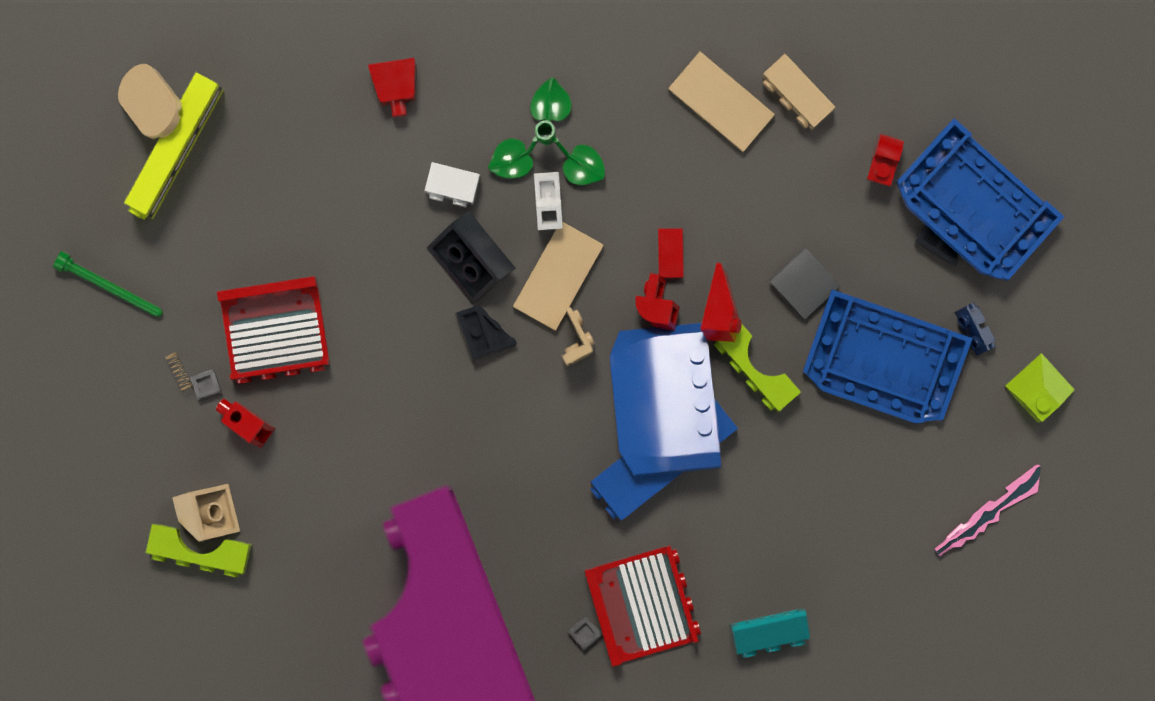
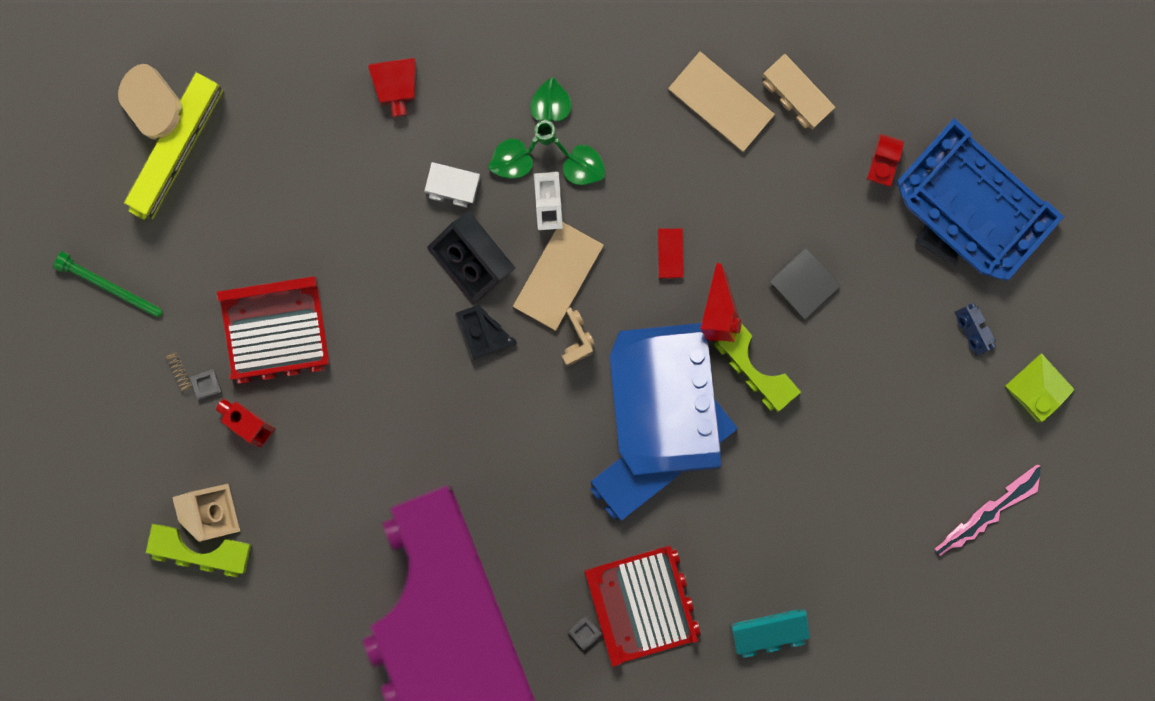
red brick [635,273,680,331] -> none
blue slope [803,289,972,423] -> none

